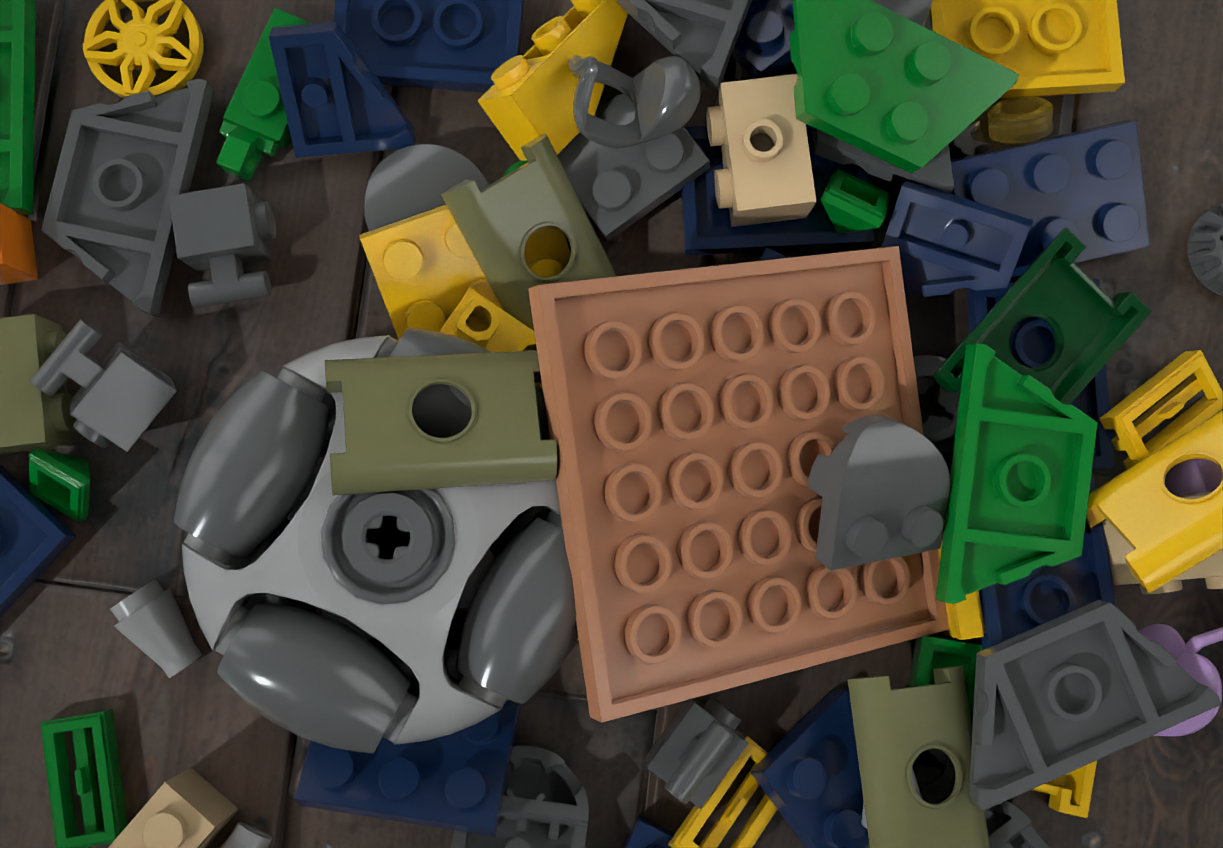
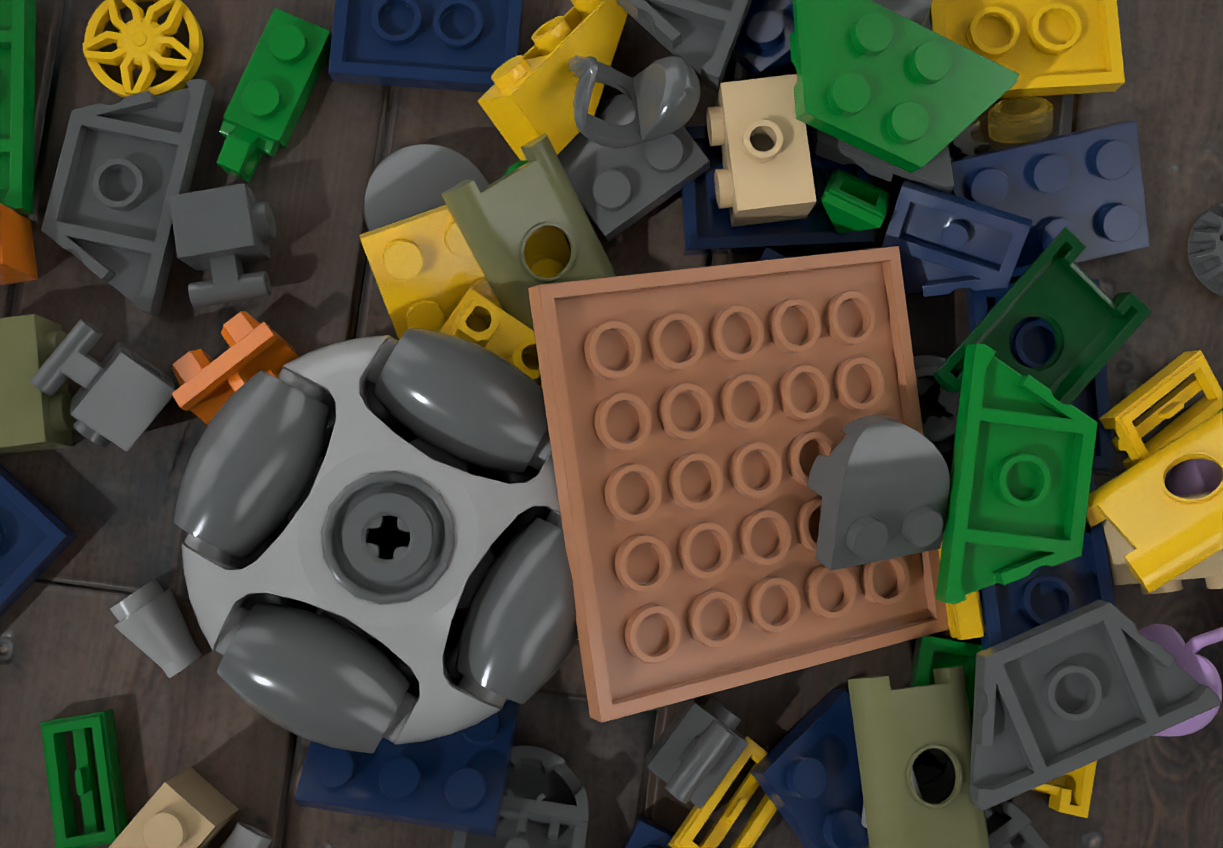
green slope [29,448,90,523] -> none
dark blue wing [268,22,416,158] -> none
olive piece [325,350,557,496] -> none
none -> orange hips [171,311,299,425]

